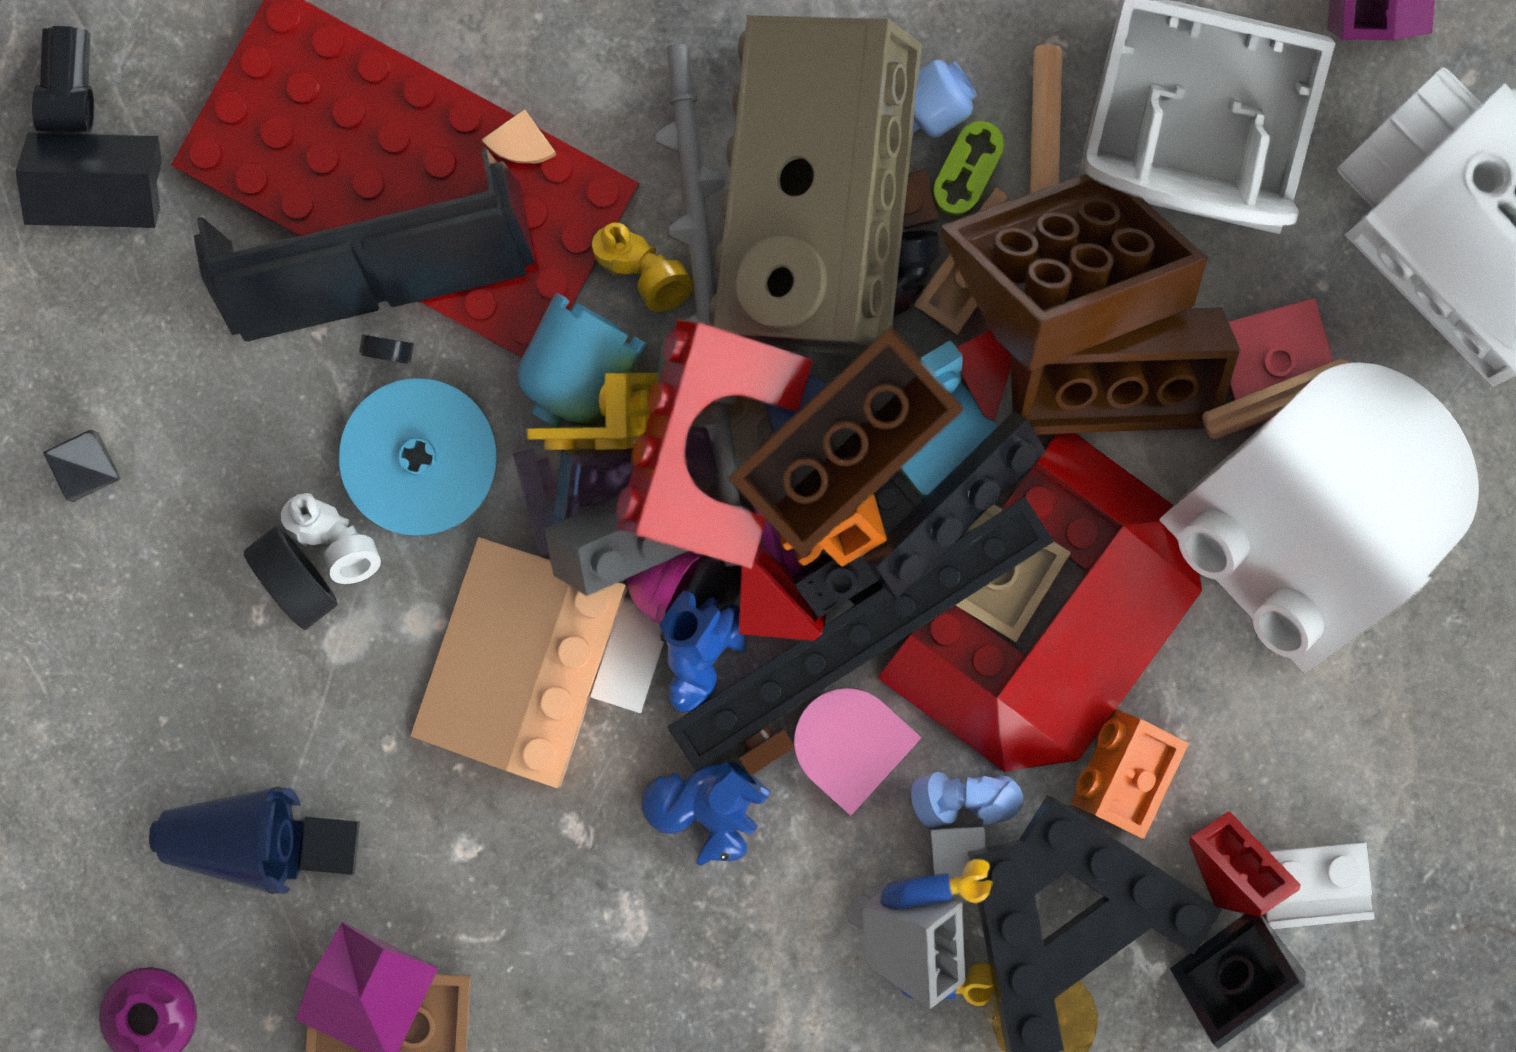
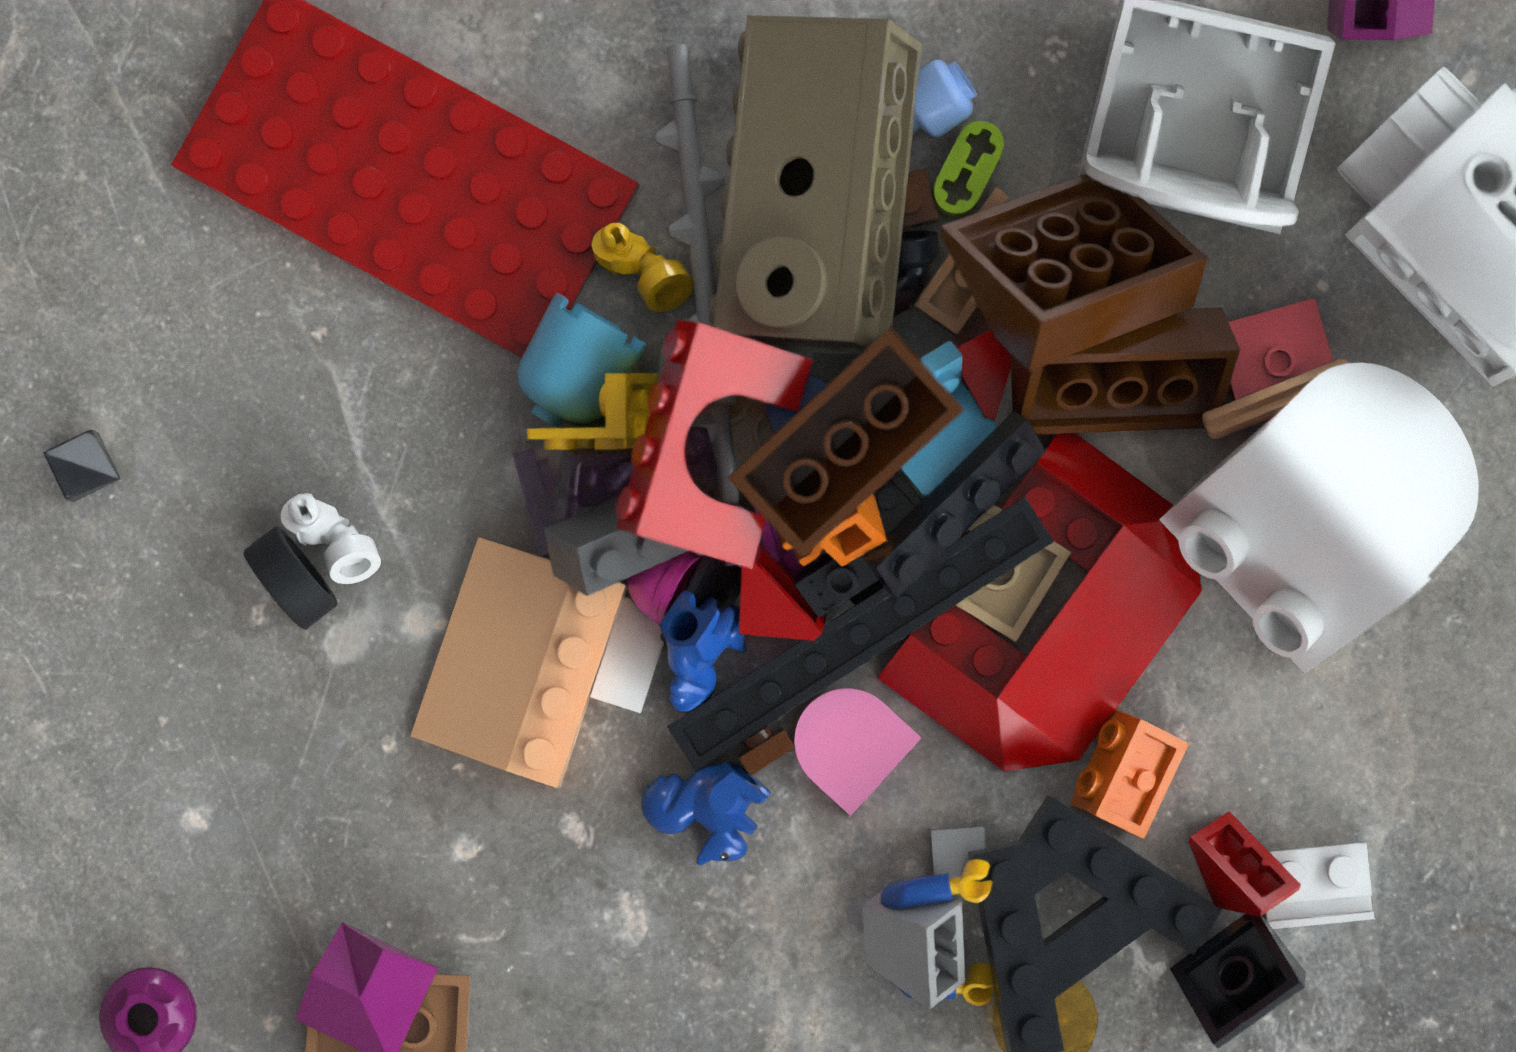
black piece [16,133,162,228] -> none
black piece [32,26,94,133] -> none
dark blue cone [149,787,304,894] -> none
black piece [194,149,536,342] -> none
black tile [300,816,360,875] -> none
medium azure piece [339,378,497,536] -> none
black tile [359,334,414,364] -> none
light nougat tile [482,109,556,164] -> none
light blue arm [911,772,1023,829] -> none
light nougat axle [1029,44,1063,194] -> none

